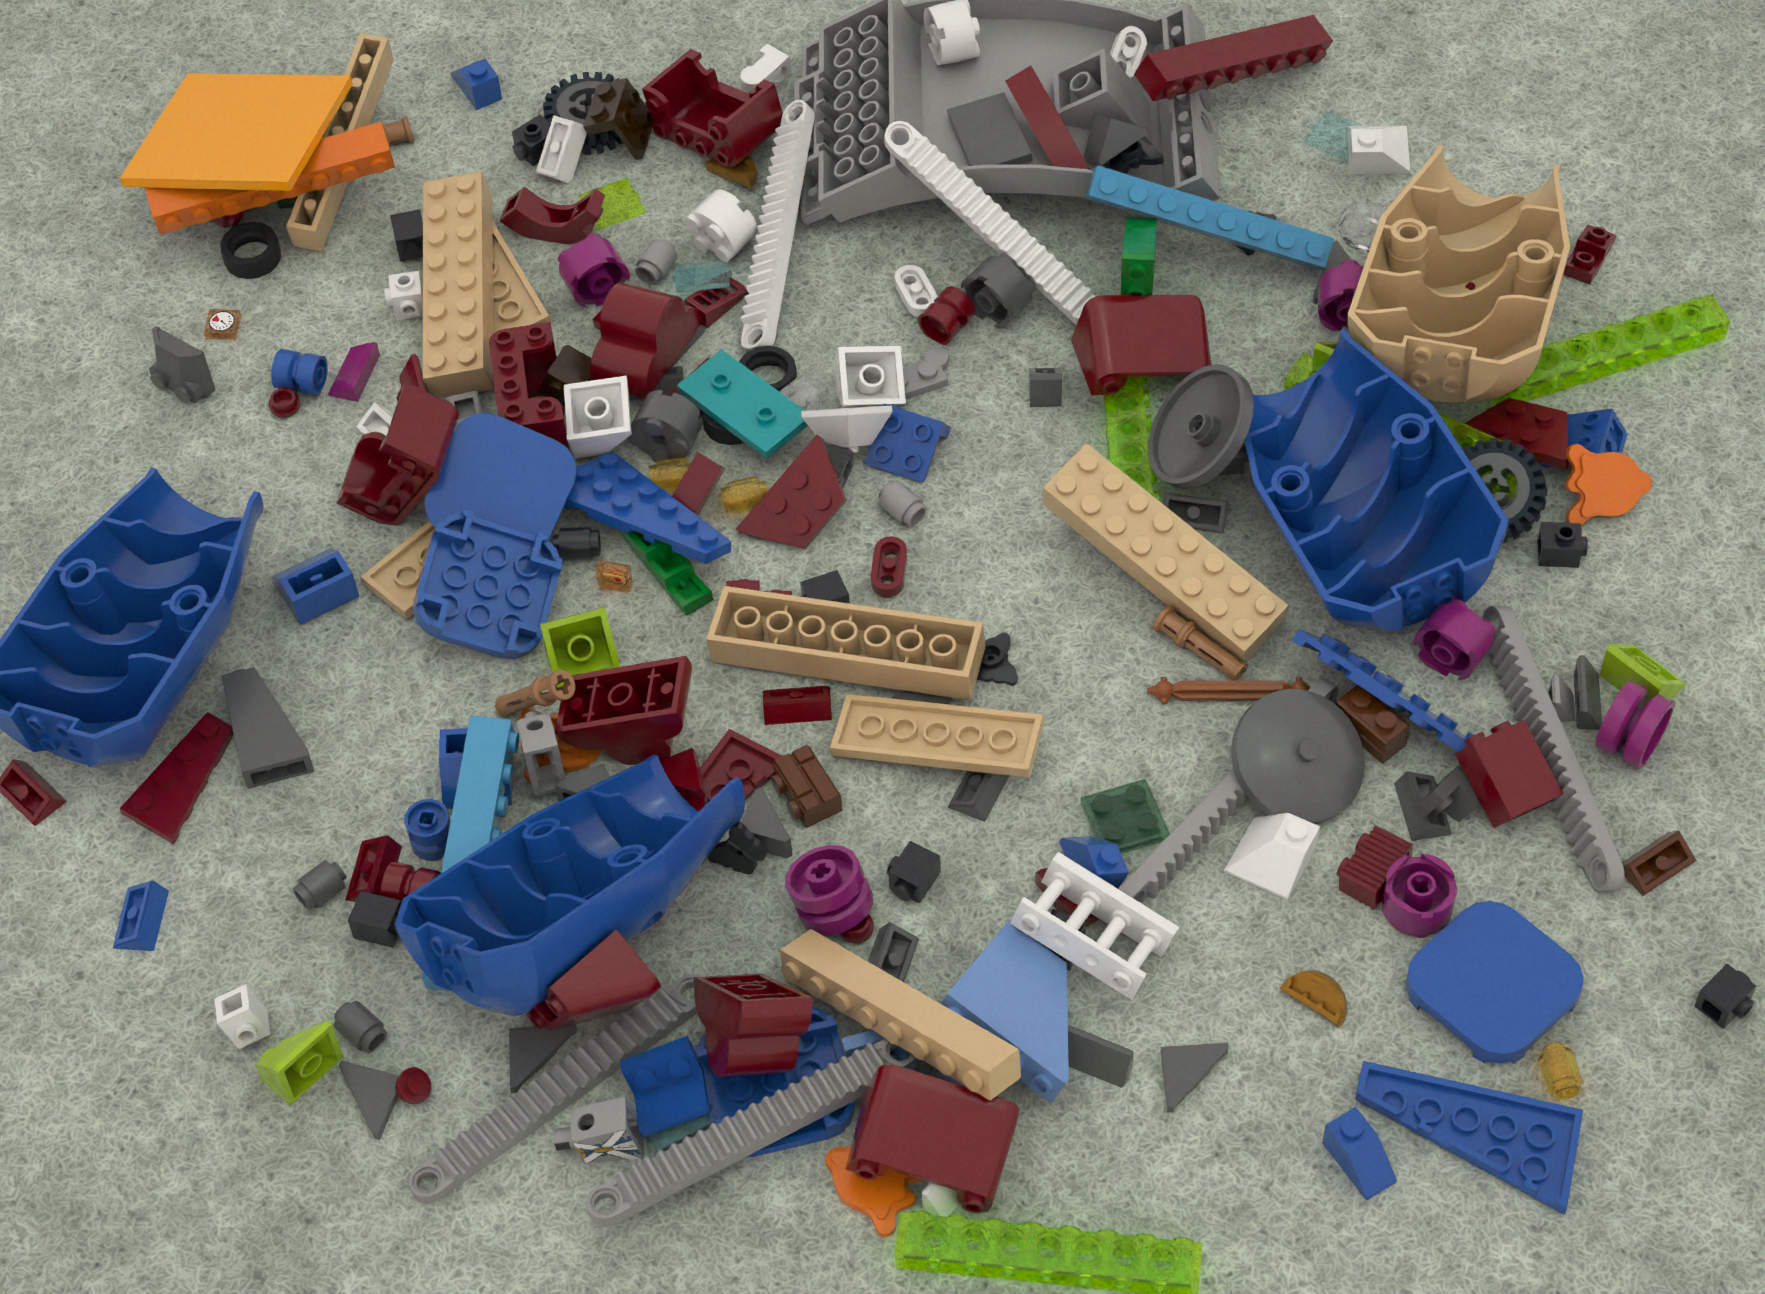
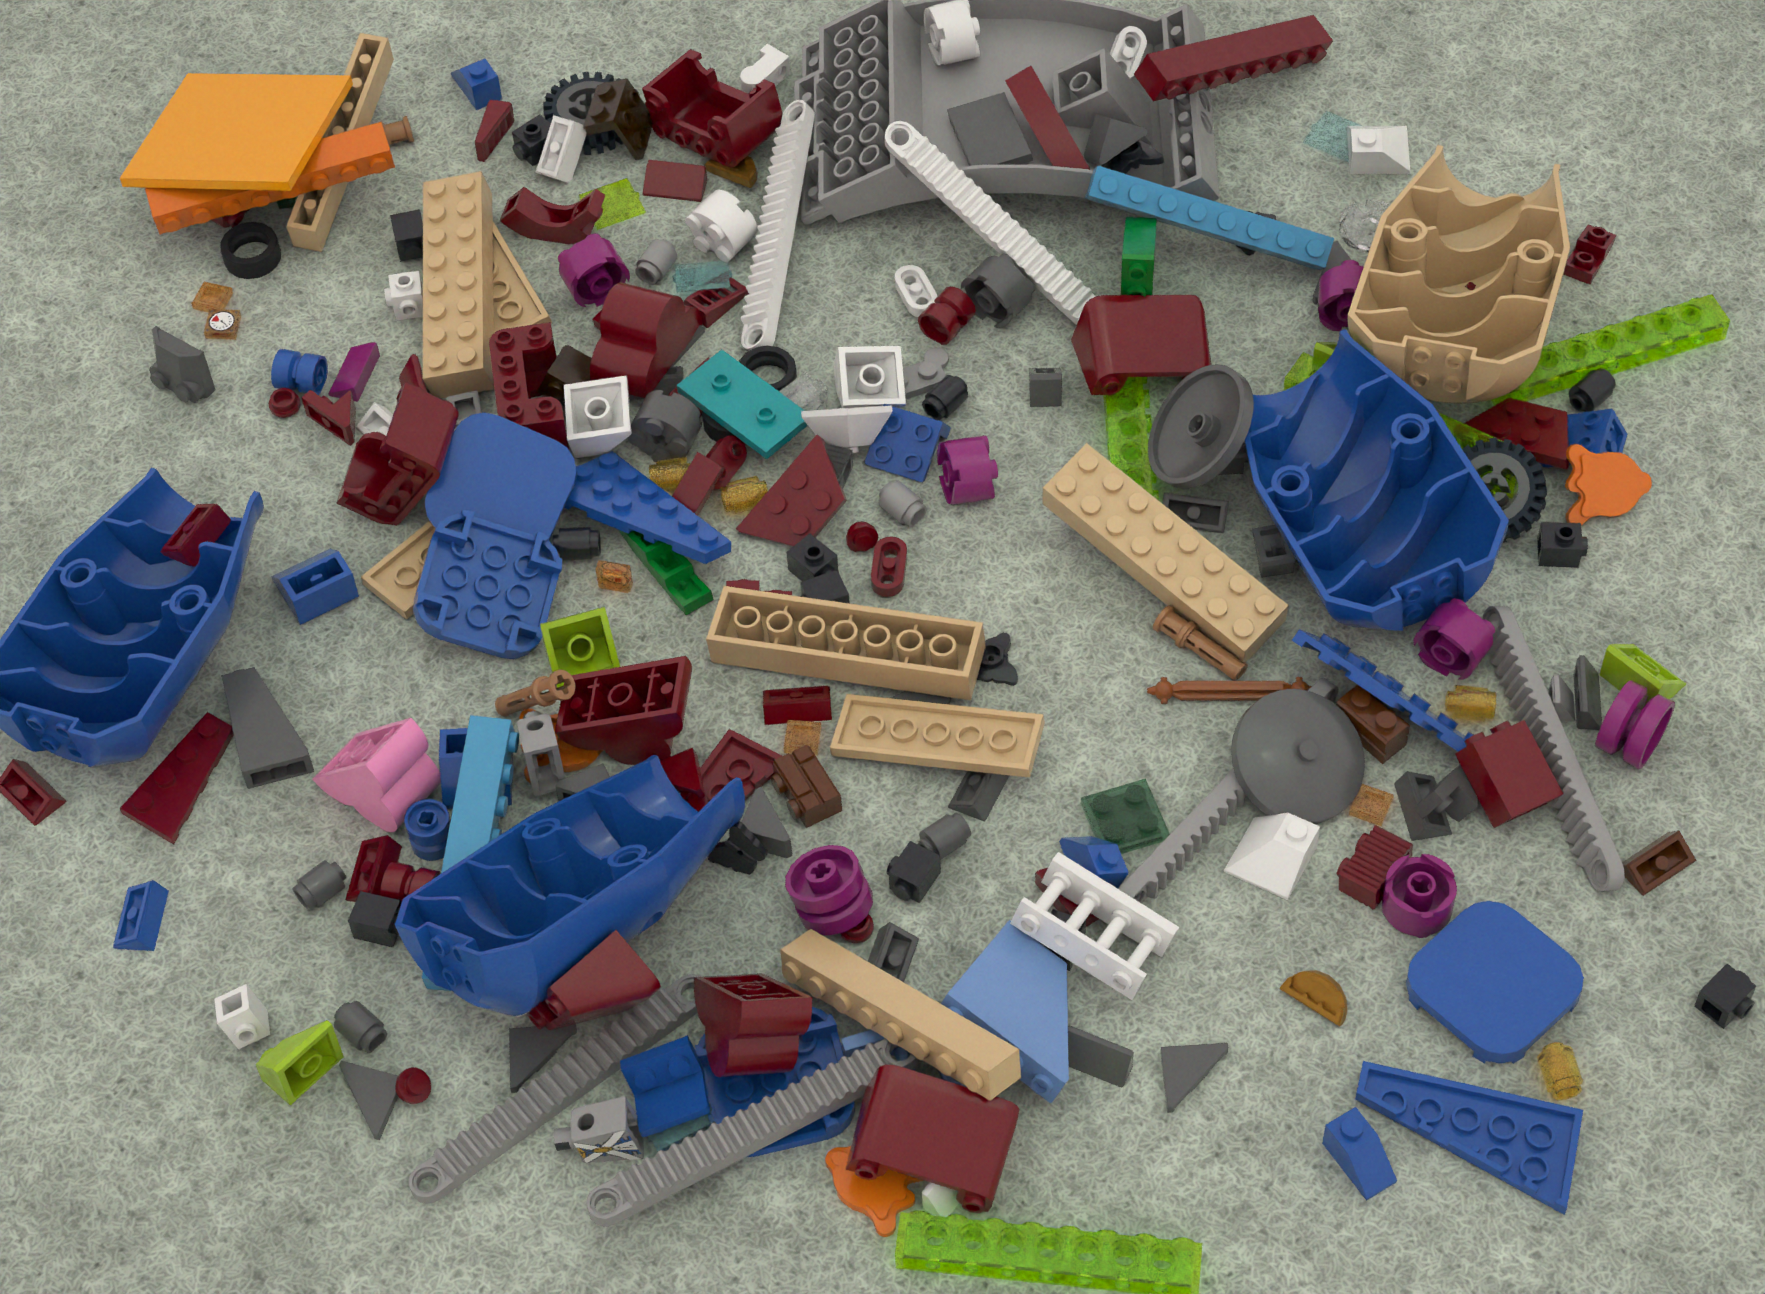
none -> dark red slope [161,504,231,567]
none -> clear orange tile [191,281,233,314]
none -> dark red slope [301,390,356,446]
none -> bright pink brick [312,718,441,832]
none -> dark red slope [475,100,515,162]
none -> dark red slope [643,160,707,202]
none -> dark red plate [706,435,747,491]
none -> clear orange tile [784,720,822,756]
none -> black brick [786,534,839,581]
none -> dark red plate [846,521,879,552]
none -> dark grey brick [918,813,971,860]
none -> black brick [922,375,968,420]
none -> magenta brick [937,435,998,505]
none -> dark grey slope [1252,525,1295,578]
none -> clear orange tile [1349,784,1394,827]
none -> clear yellow brick [1445,685,1497,722]
none -> black brick [1568,368,1616,412]

